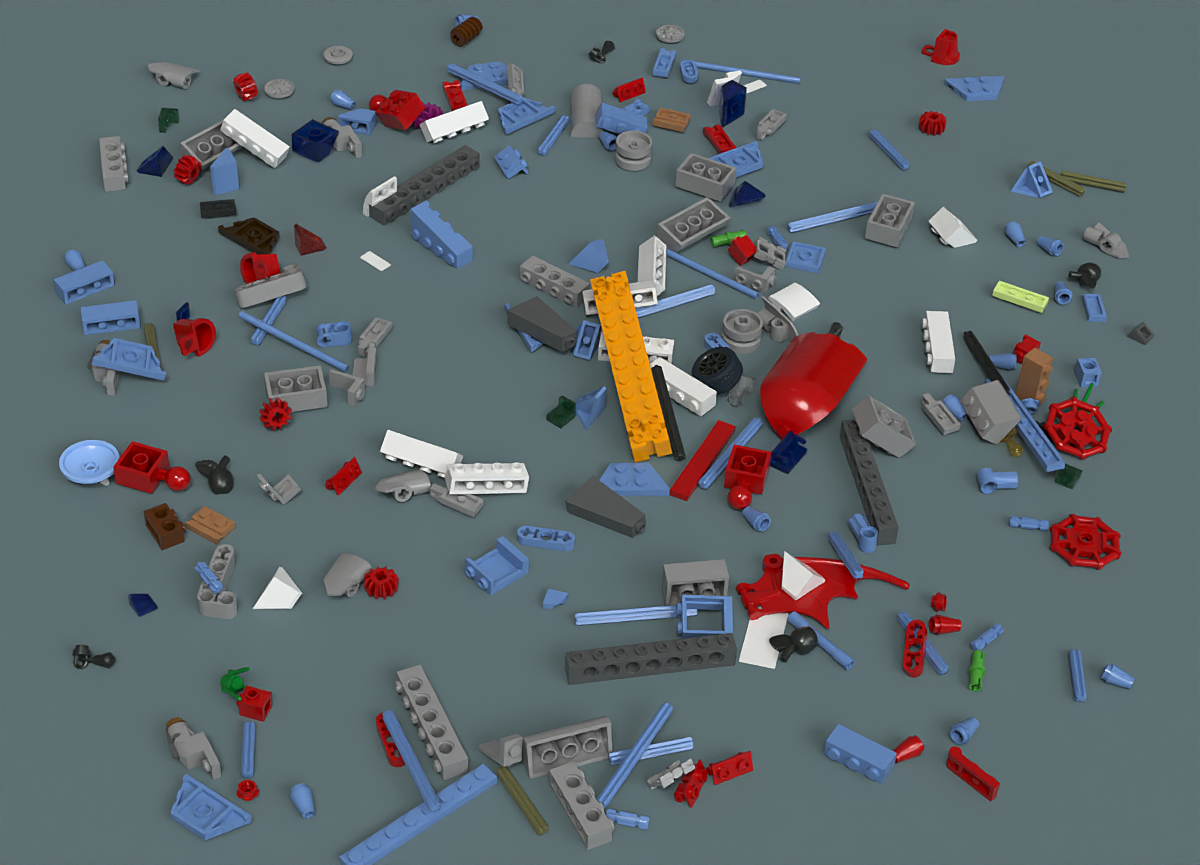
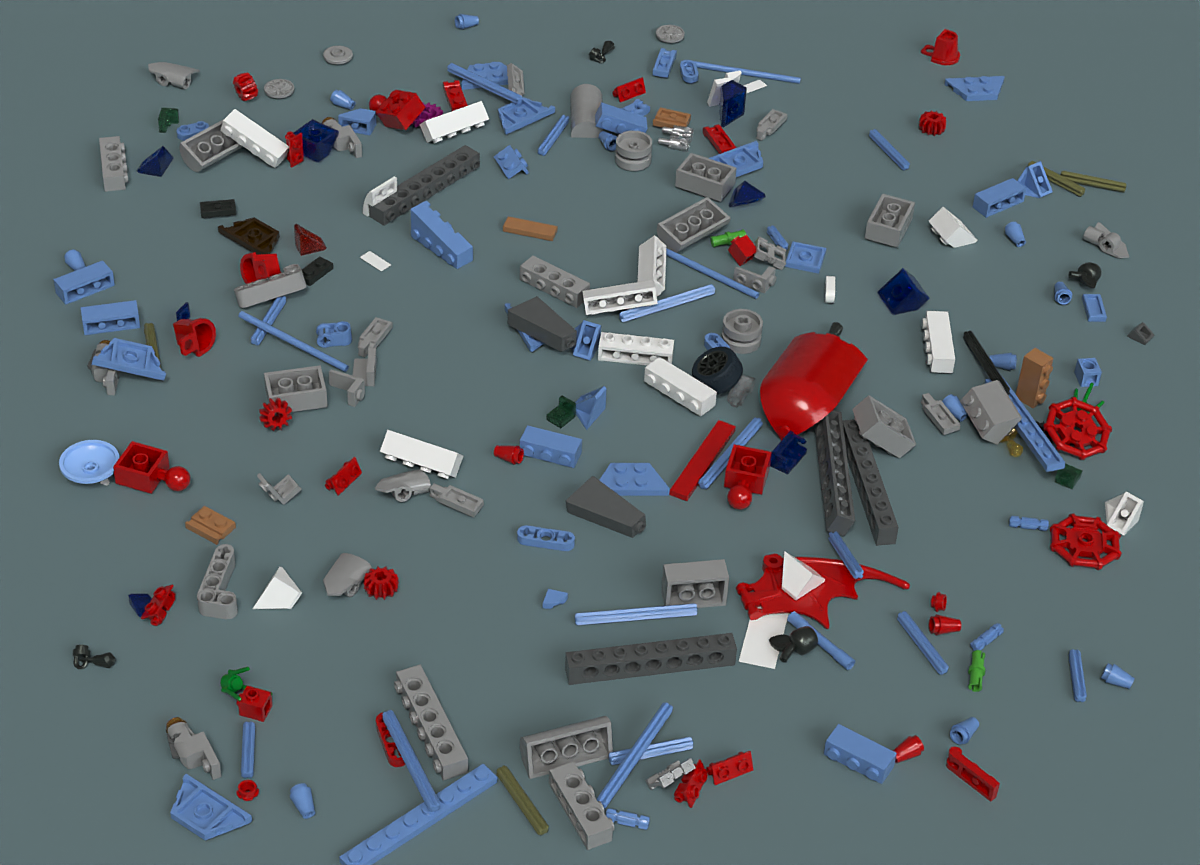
reddish brown brick [143,503,186,550] -> none
red gear [173,155,202,185] -> none
pearl dark grey piece [195,455,233,495] -> none
medium blue axle [195,562,223,593] -> none
medium blue slope [210,148,239,195] -> none
white brick [445,462,529,494] -> none
reddish brown piece [450,16,483,47] -> none
medium blue panel [464,536,529,595] -> none
light grey bracket [478,734,523,767] -> none
medium blue slope [568,239,609,274] -> none
light orange brick [590,271,672,463] -> none
pearl dark grey axle [651,365,686,461] -> none
medium blue window [676,595,733,639] -> none
medium blue cone [742,506,771,531] -> none
light grey panel [758,296,799,342] -> none
white slope [768,283,820,321] -> none
medium blue axle [787,202,878,233] -> none
medium blue piece [848,513,878,553] -> none
red beam [903,620,927,678] -> none
medium blue piece [977,468,1018,494] -> none
yellowish green plate [992,281,1049,313] -> none
red brick [1014,334,1041,364] -> none
medium blue plate [1021,398,1040,415] -> none
medium blue cone [1037,236,1064,256] -> none
none -> red hinge [141,584,176,626]
none -> medium blue plate [177,121,209,141]
none -> red hinge [285,131,304,168]
none -> pearl dark grey plate [302,257,334,286]
none -> red cone [494,445,524,465]
none -> medium nougat tile [503,216,558,241]
none -> medium blue brick [520,425,582,468]
none -> clear piece [658,125,694,152]
none -> dark grey brick [814,410,855,536]
none -> white beam [825,276,835,303]
none -> clear blue slope [877,268,930,315]
none -> medium blue brick [973,178,1026,218]
none -> white slope [1105,492,1144,535]

